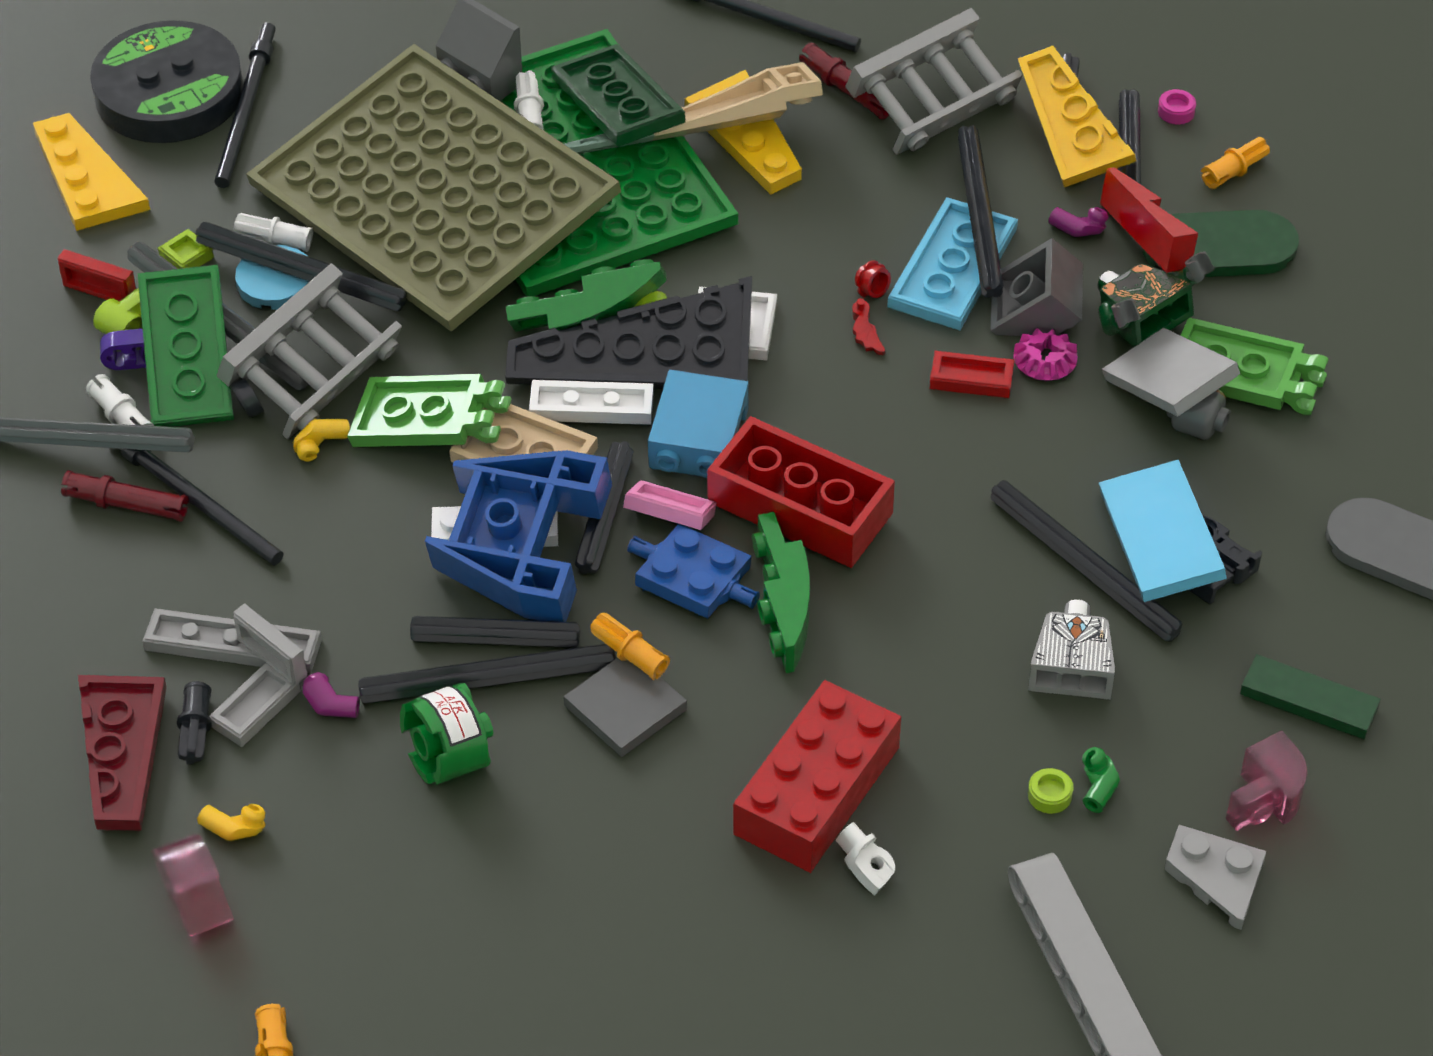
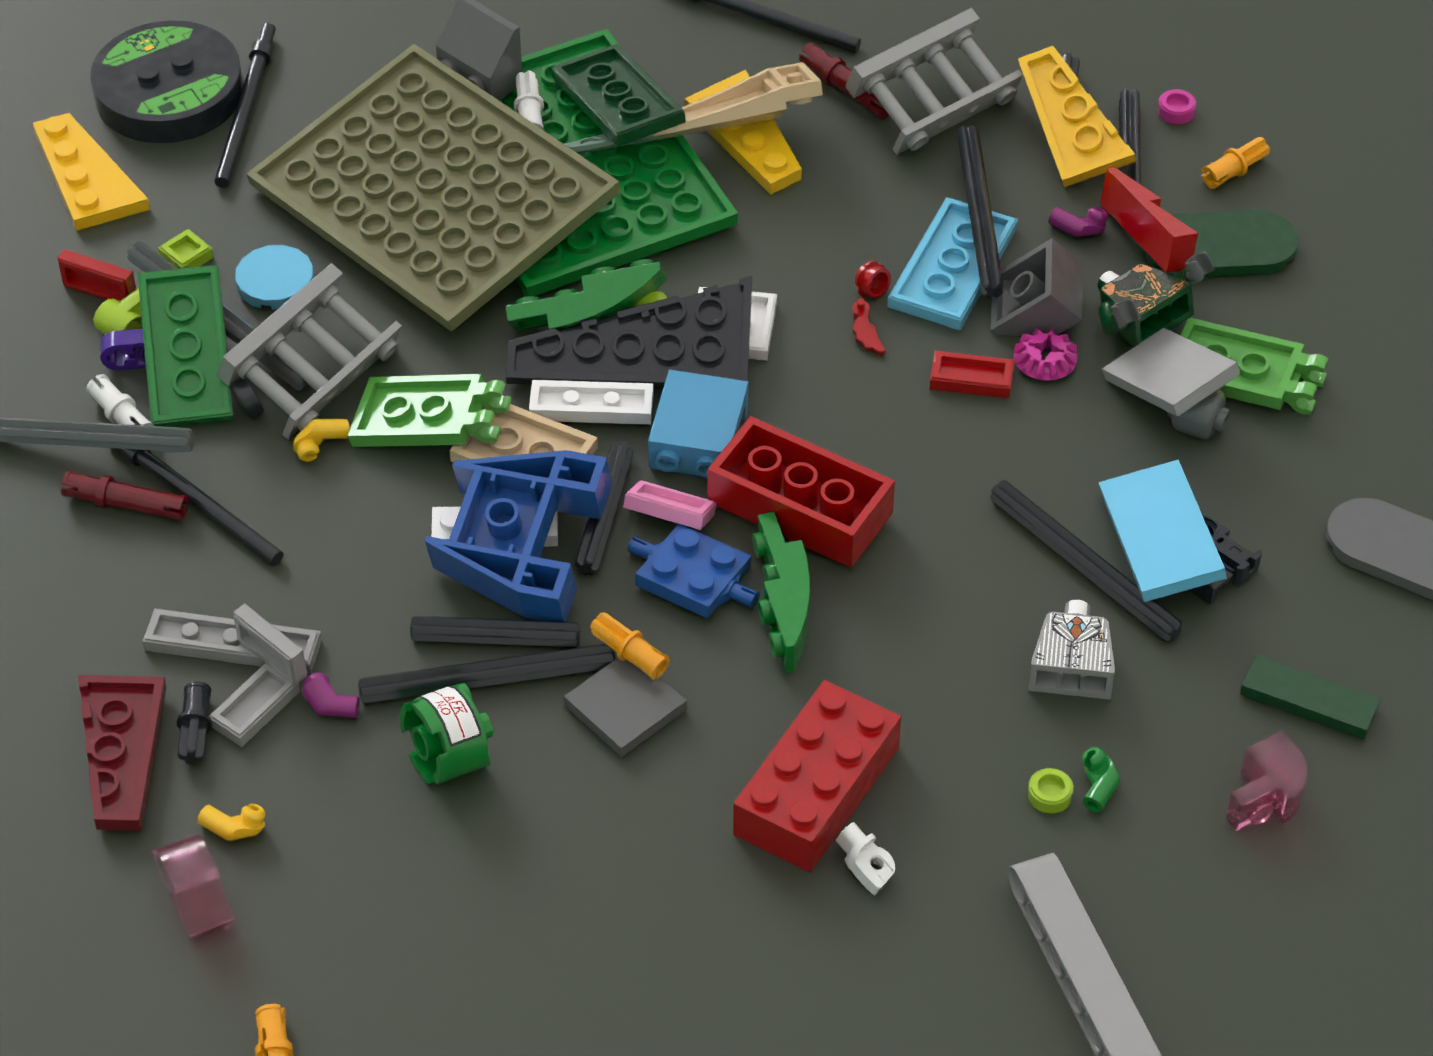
black axle [195,222,407,312] -> none
white axle [234,213,313,252] -> none
light grey wing [1165,825,1266,930] -> none

